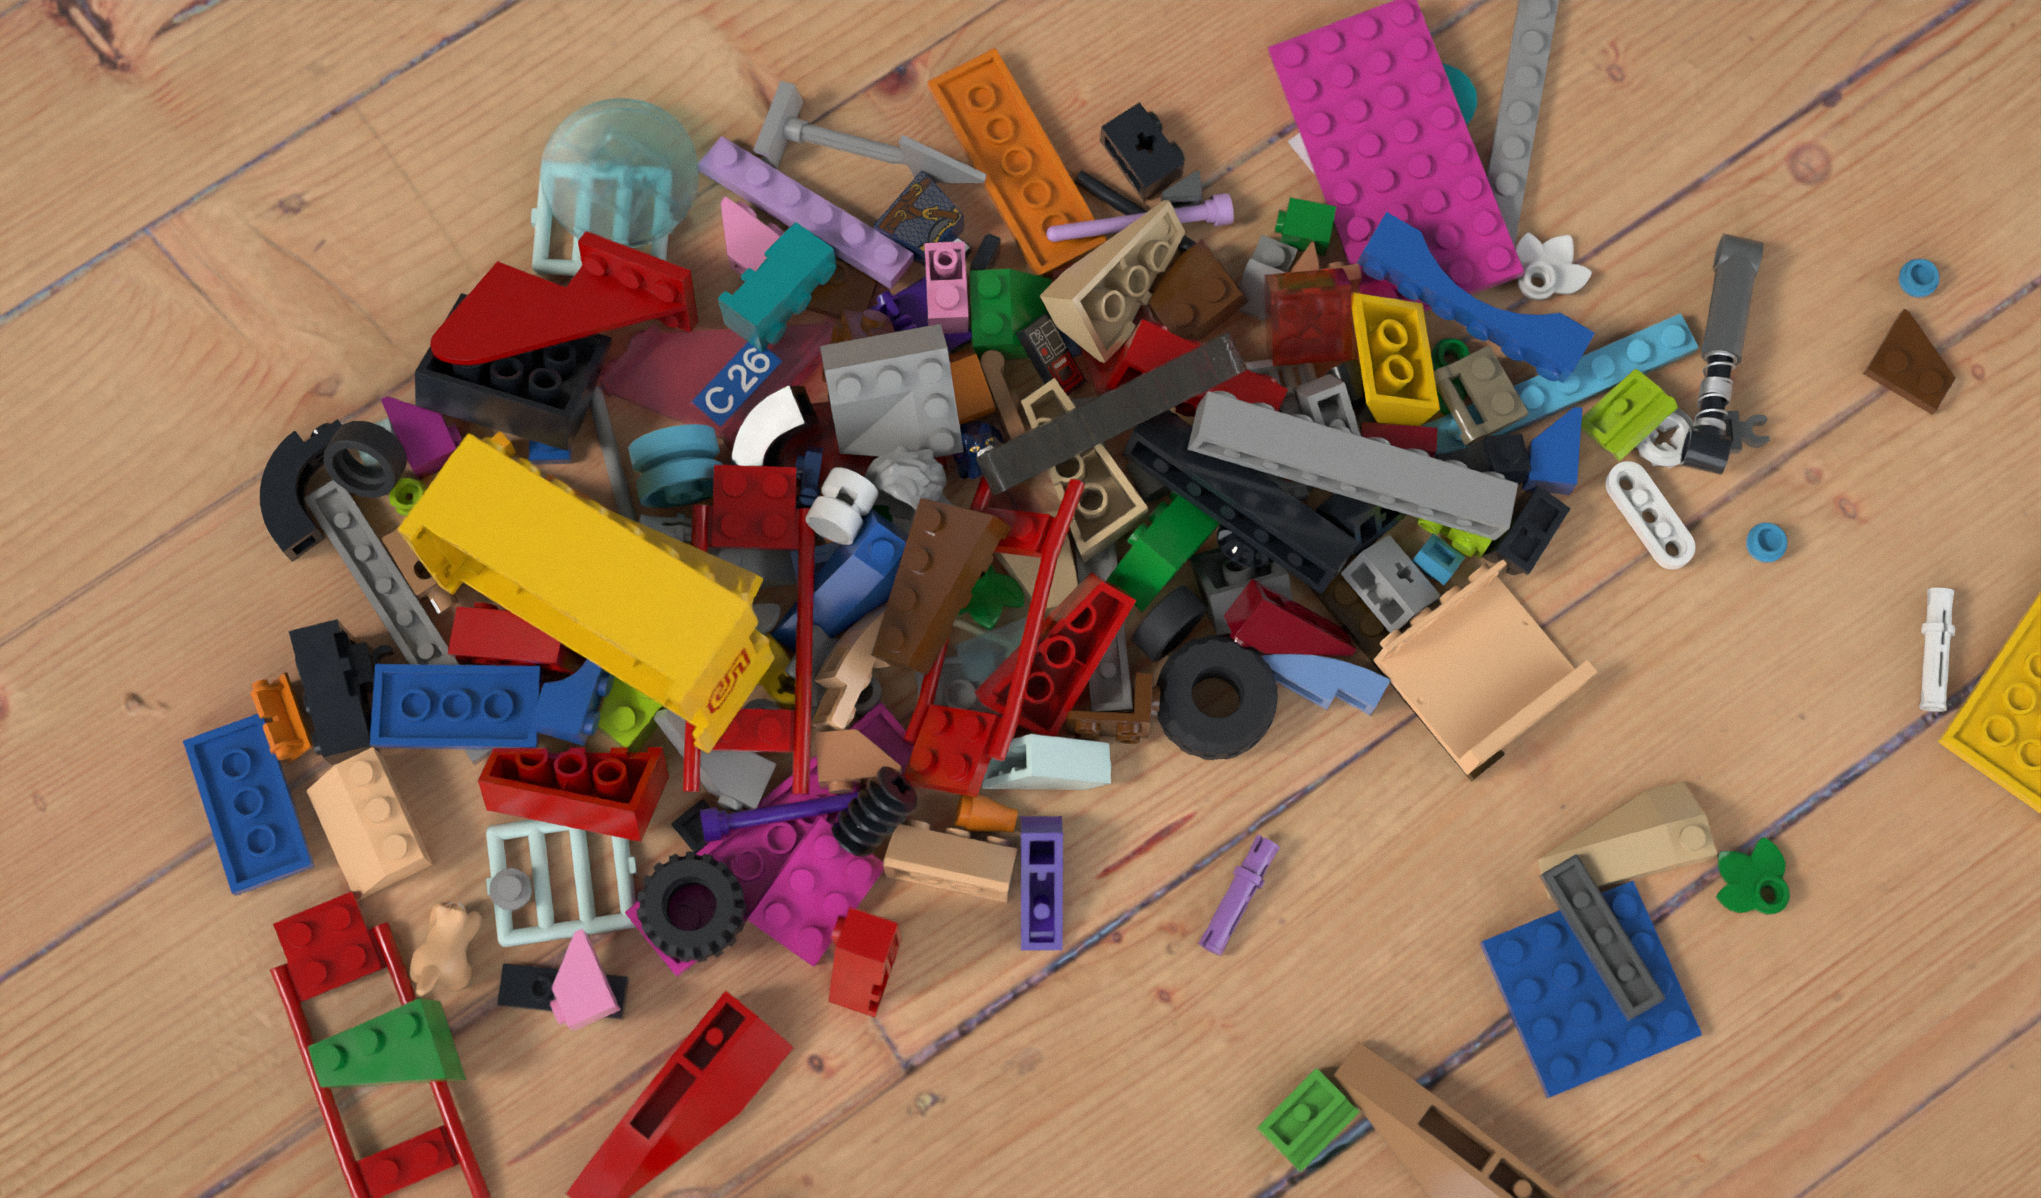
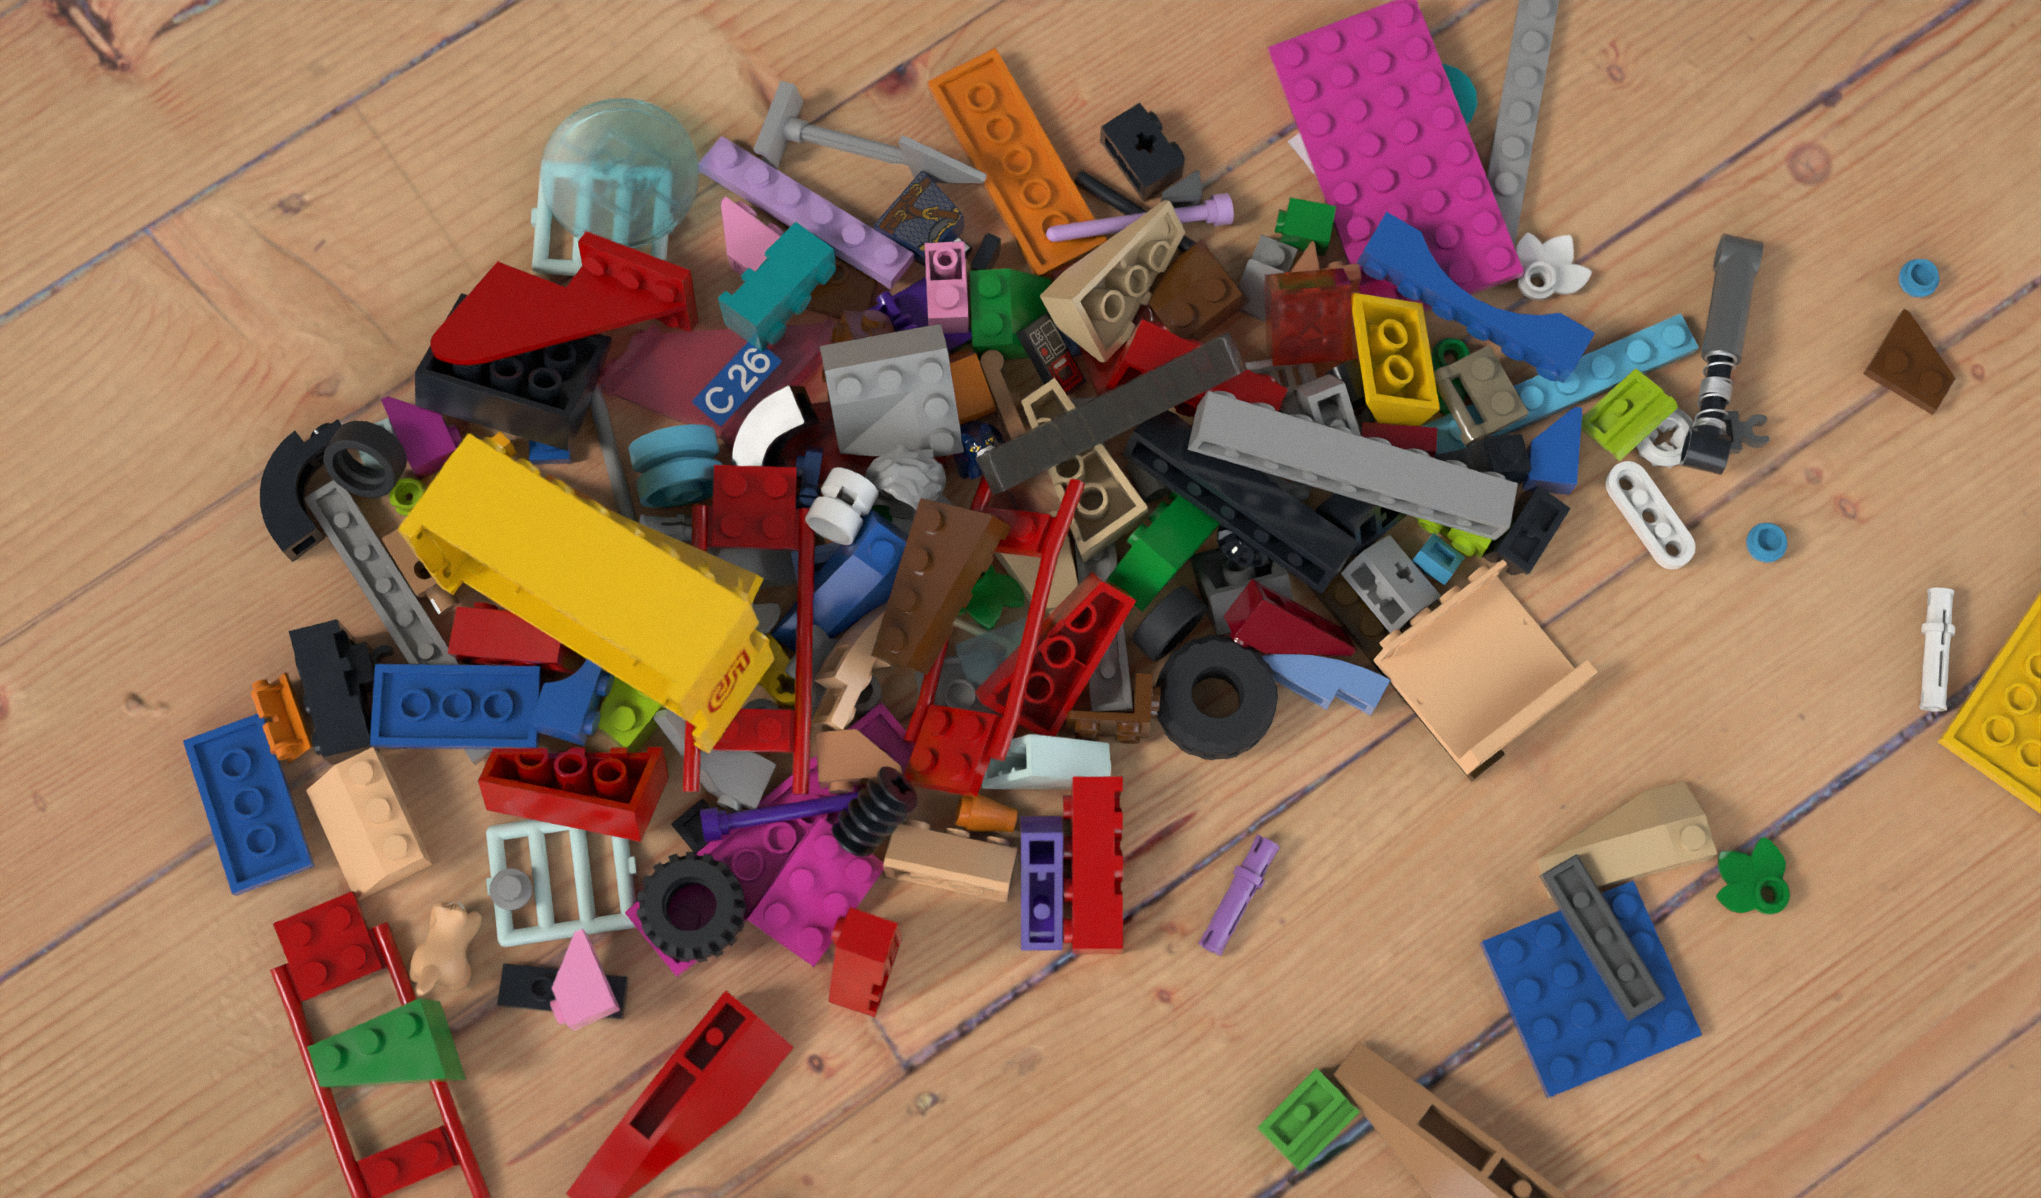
none -> red wedge [1063,776,1123,954]

